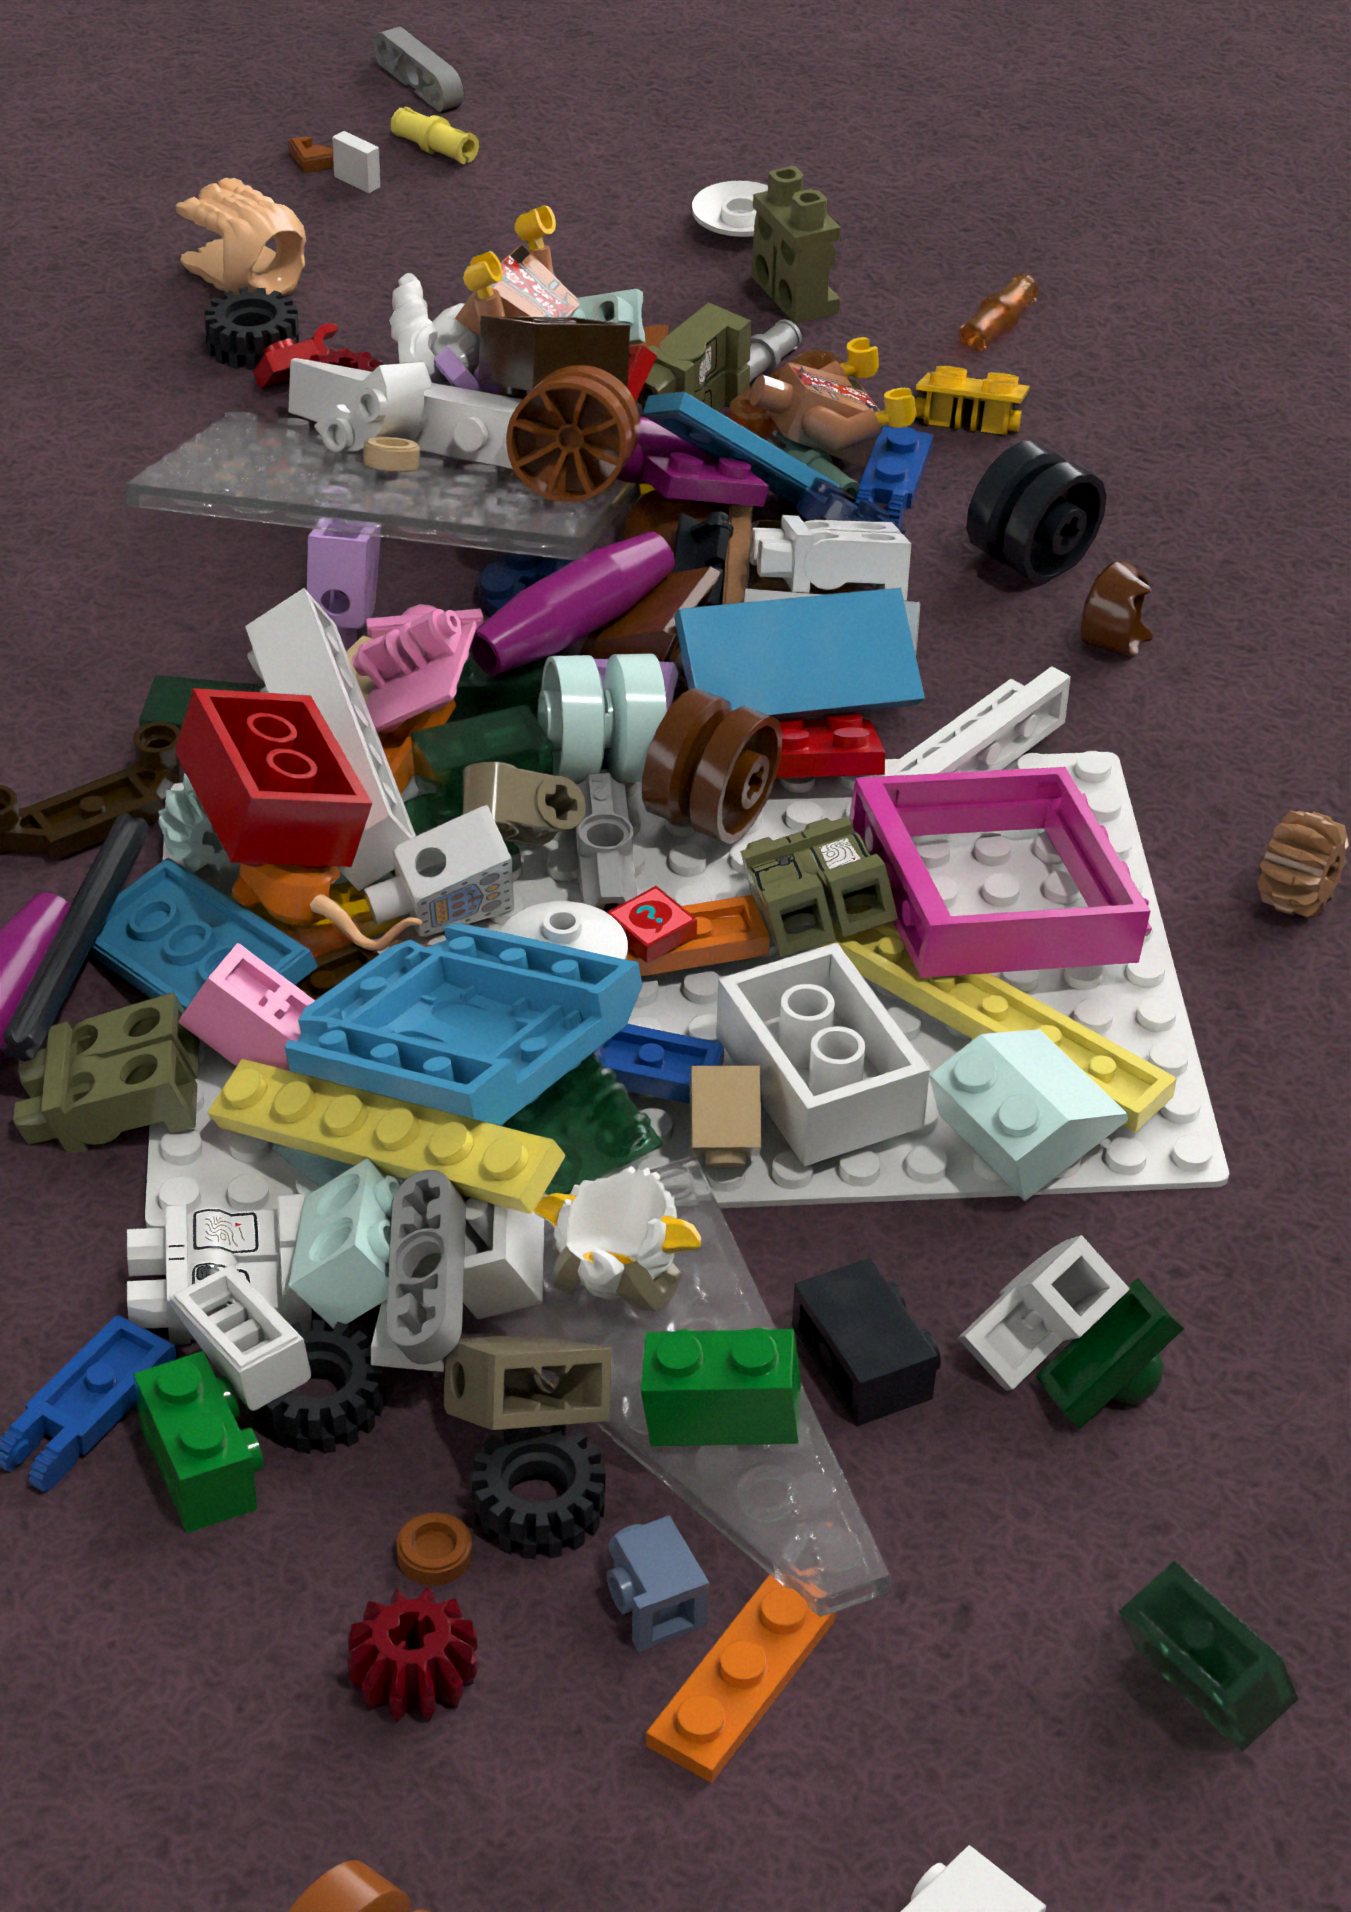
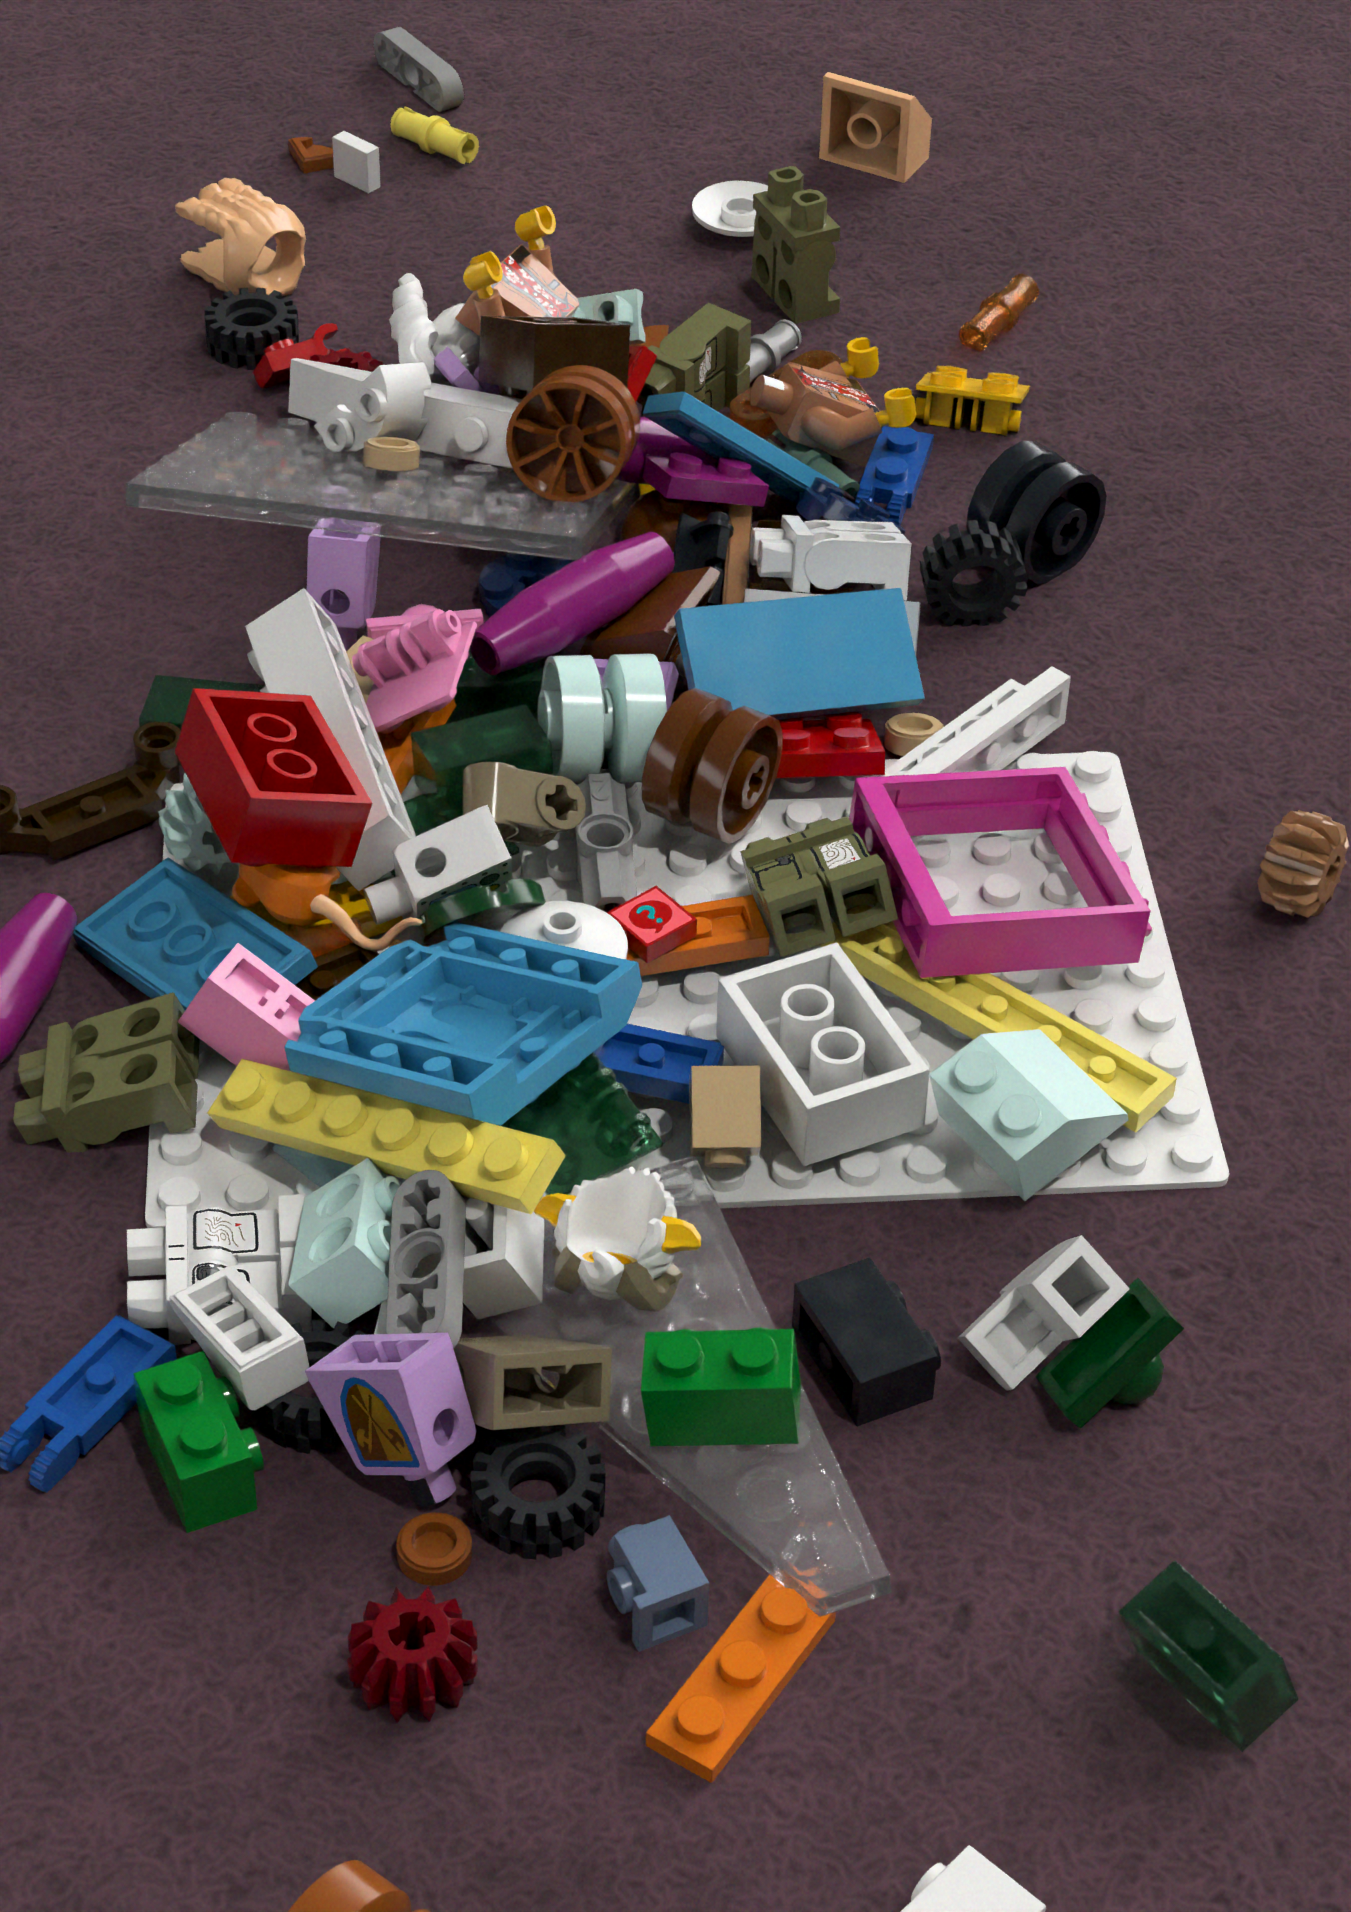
black axle [1,813,148,1062] -> none
reddish brown hair [1080,560,1153,657] -> none
none -> lavender torso [305,1332,477,1507]
none -> dark green tile [418,879,546,946]
none -> light nougat slope [819,72,932,183]
none -> tan tile [884,713,944,756]
none -> black tyre [920,520,1028,627]

